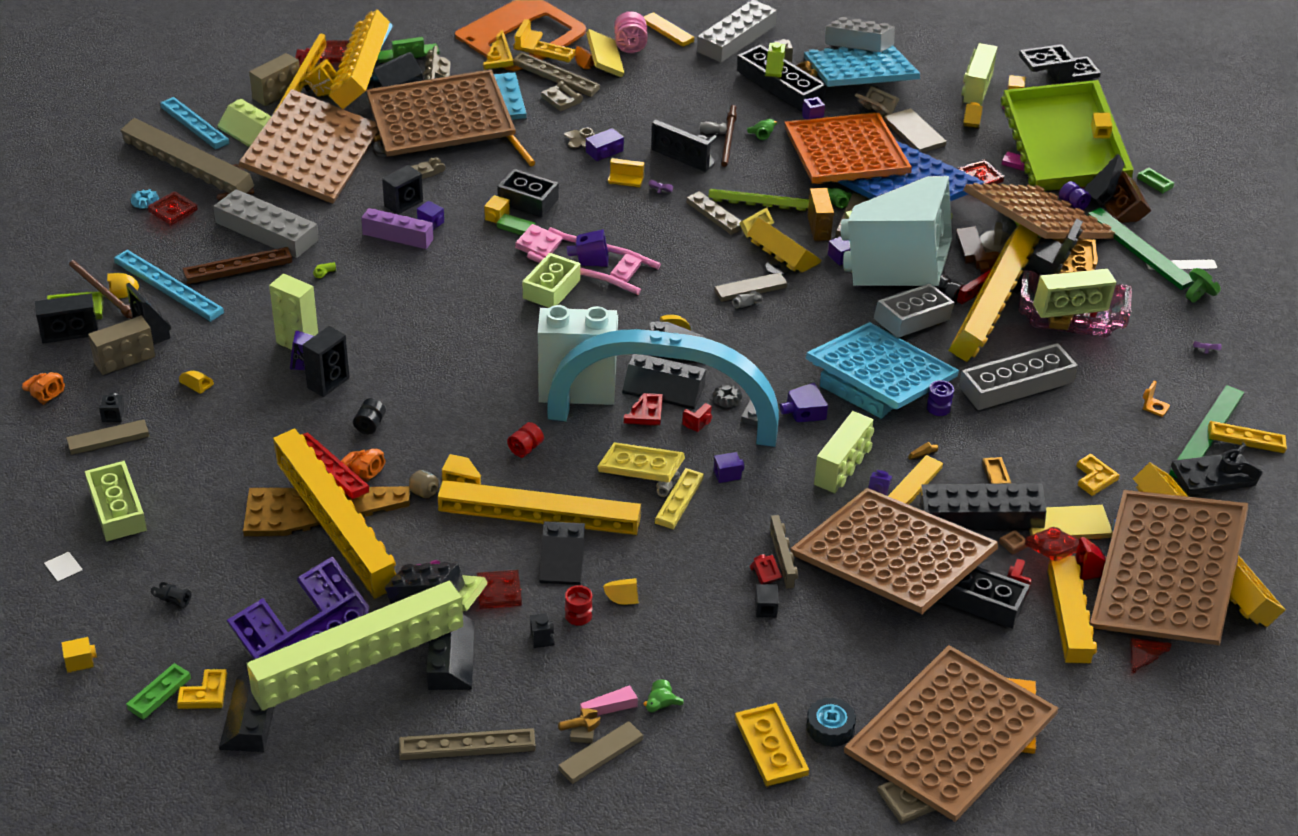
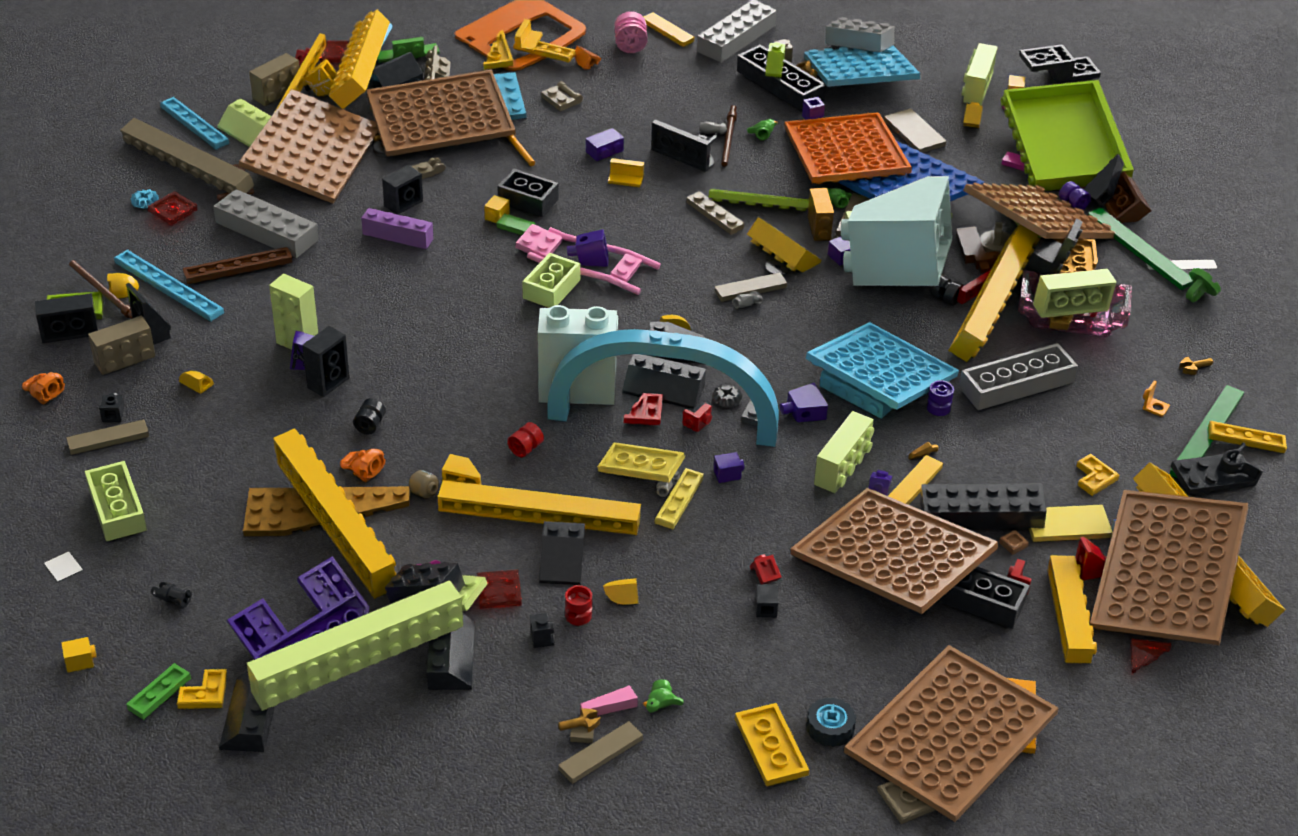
red plate [303,432,369,499] -> none
lime arm [313,262,336,278] -> none
dark tan tile [399,728,536,760] -> none
dark purple brick [417,201,444,230] -> none
dark tan tile [513,52,600,97] -> none
dark tan plate [564,128,595,148] -> none
light yellow tile [586,29,624,77] -> none
medium lavender piece [648,179,673,193] -> none
light yellow plate [739,208,774,238] -> none
dark tan plate [770,515,798,589] -> none
dark tan bracket [855,86,900,116] -> none
light grey brick [873,284,955,338] -> none
clear red plate [958,160,1004,185] -> none
tile [982,457,1011,484] -> none
clear red plate [1025,526,1079,562] -> none
yellow brick [1091,113,1112,138] -> none
bright green tile [1137,168,1174,193] -> none
medium lavender piece [1193,341,1222,354] -> none
none -> pearl gold bar [1179,357,1213,375]

